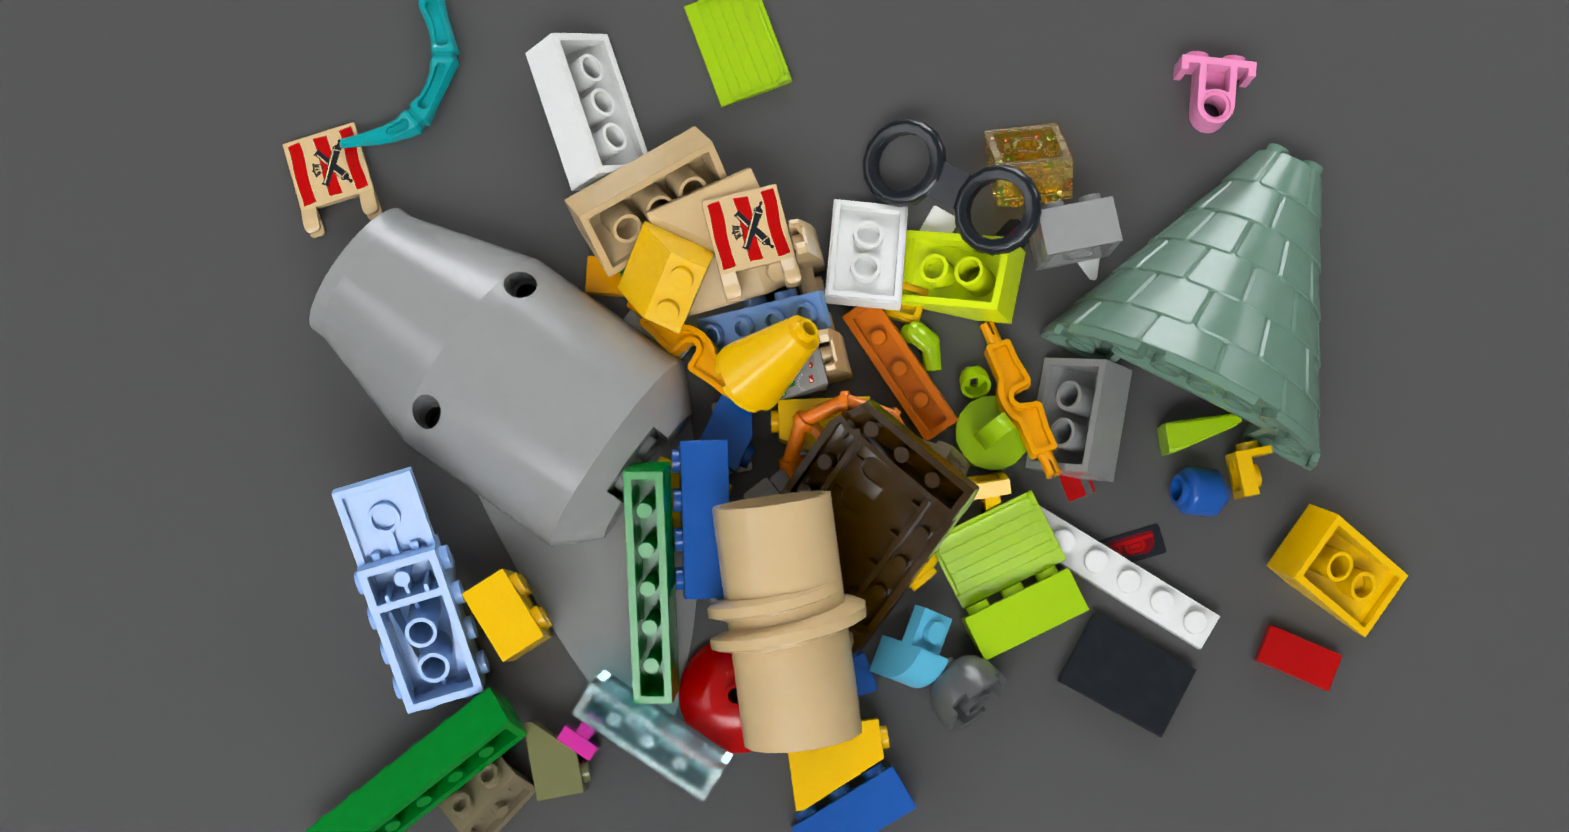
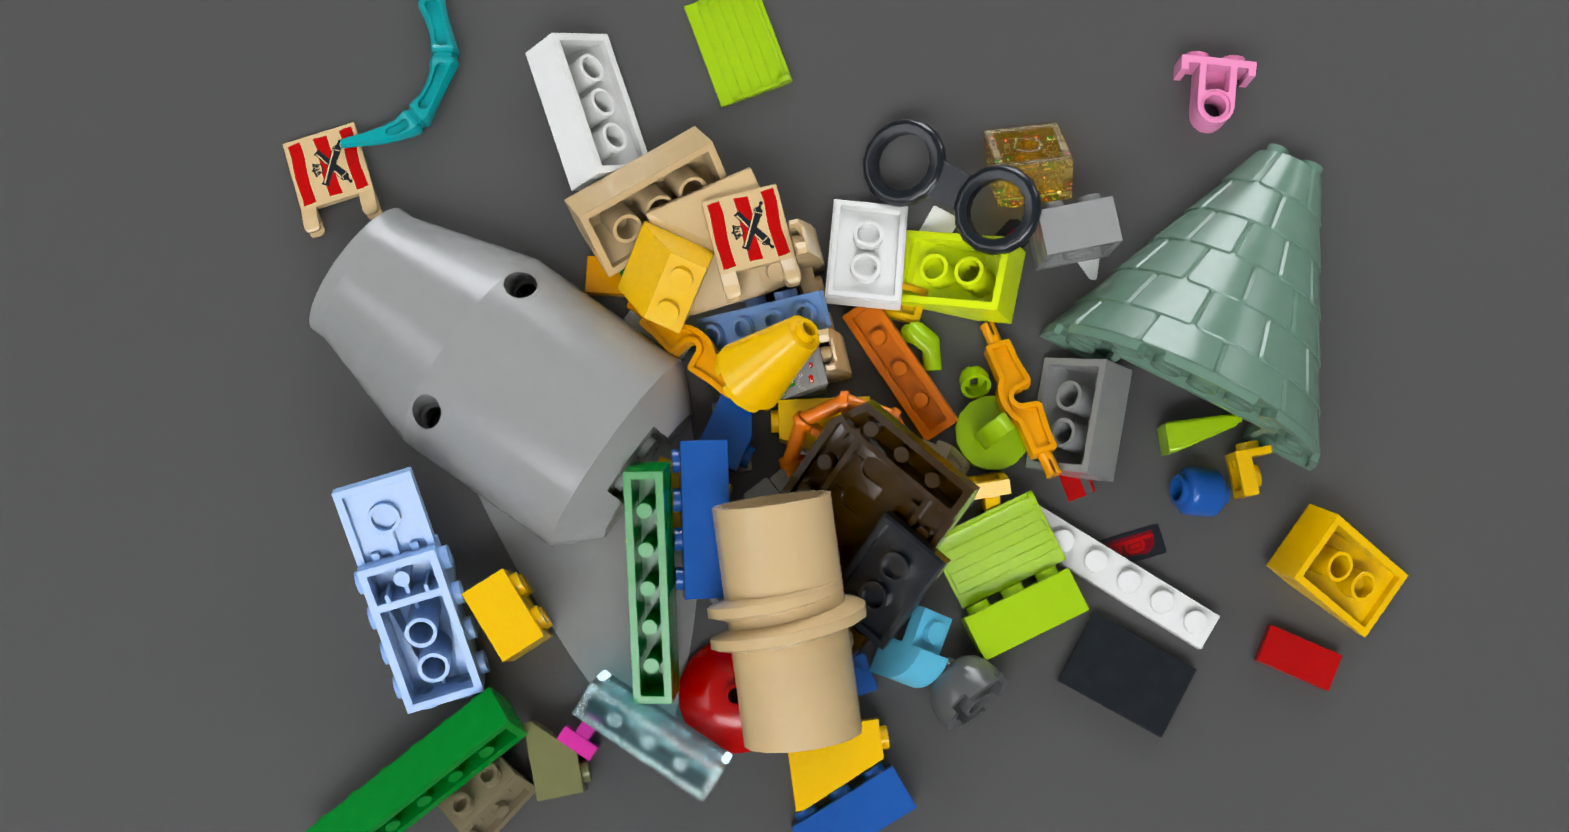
none -> black tile [842,510,951,650]

